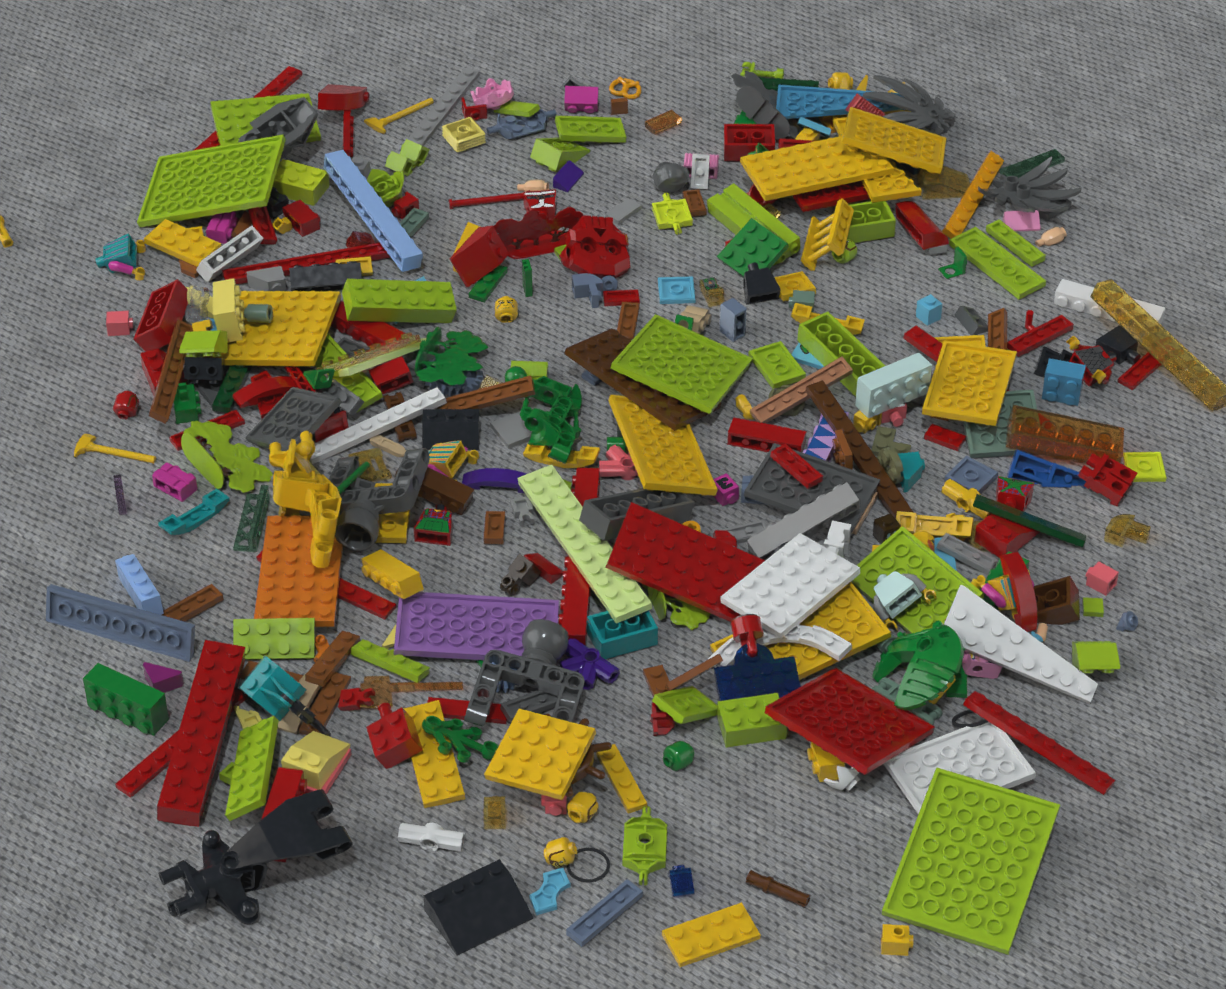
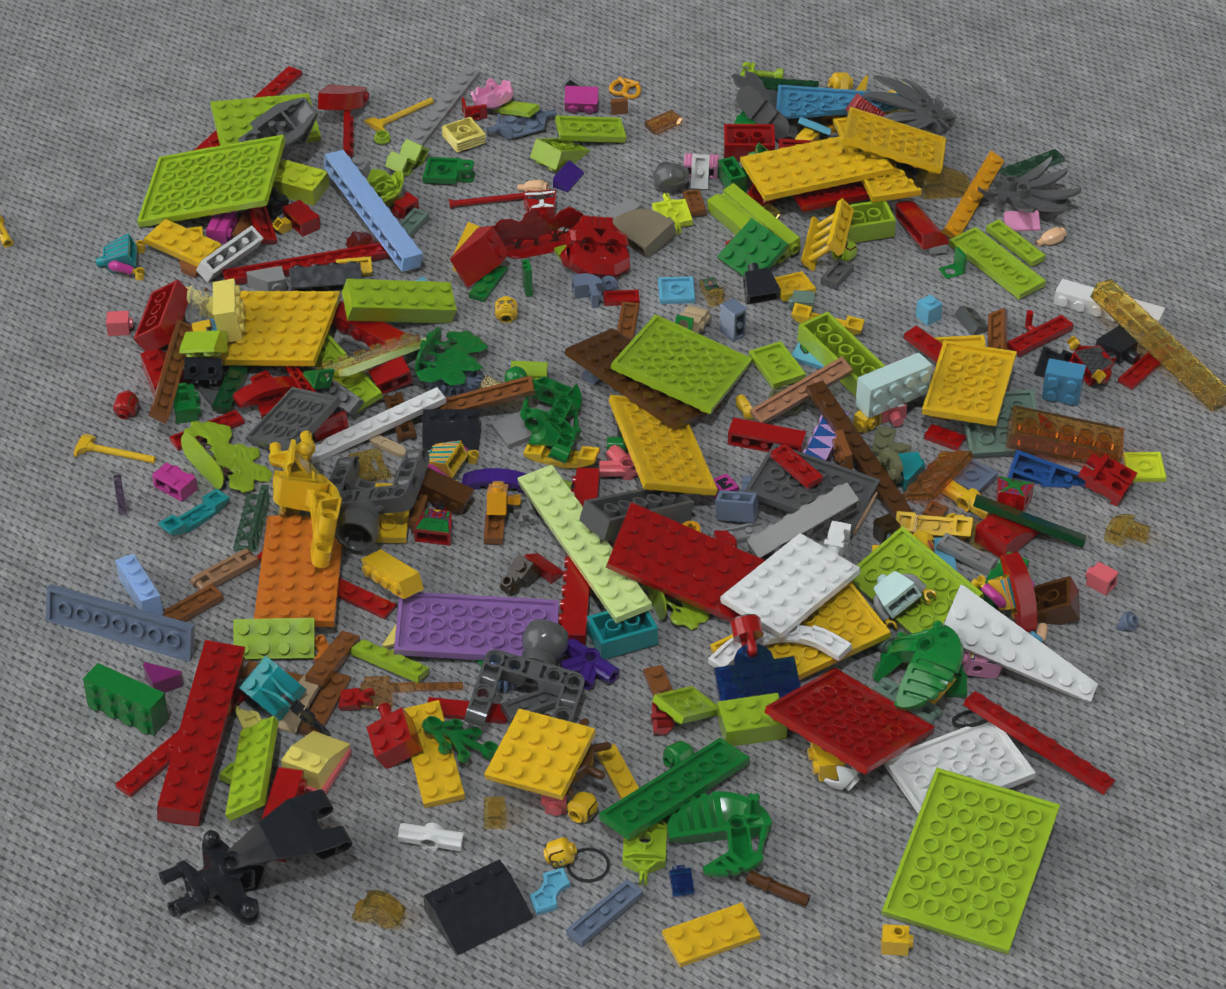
sand green brick [244,304,273,323] -> none
green bar [337,462,370,494] -> none
dark orange tile [665,654,723,691] -> none
lime slope [1072,641,1120,673] -> none
lime tile [1082,597,1104,617] -> none
none -> medium nougat plate [190,548,260,591]
none -> clear yellow brick [351,890,406,929]
none -> lime plate [374,130,391,145]
none -> dark orange plate [408,494,429,534]
none -> green plate [422,157,475,185]
none -> light orange brick [487,481,521,515]
none -> green plate [599,738,750,841]
none -> dark tan brick [613,209,676,258]
none -> green piece [667,791,772,877]
none -> sand blue brick [715,490,759,523]
none -> green brick [717,156,750,192]
none -> dark grey plate [821,259,854,289]
none -> clear orange plate [902,450,974,501]
none -> dark orange plate [922,500,948,517]

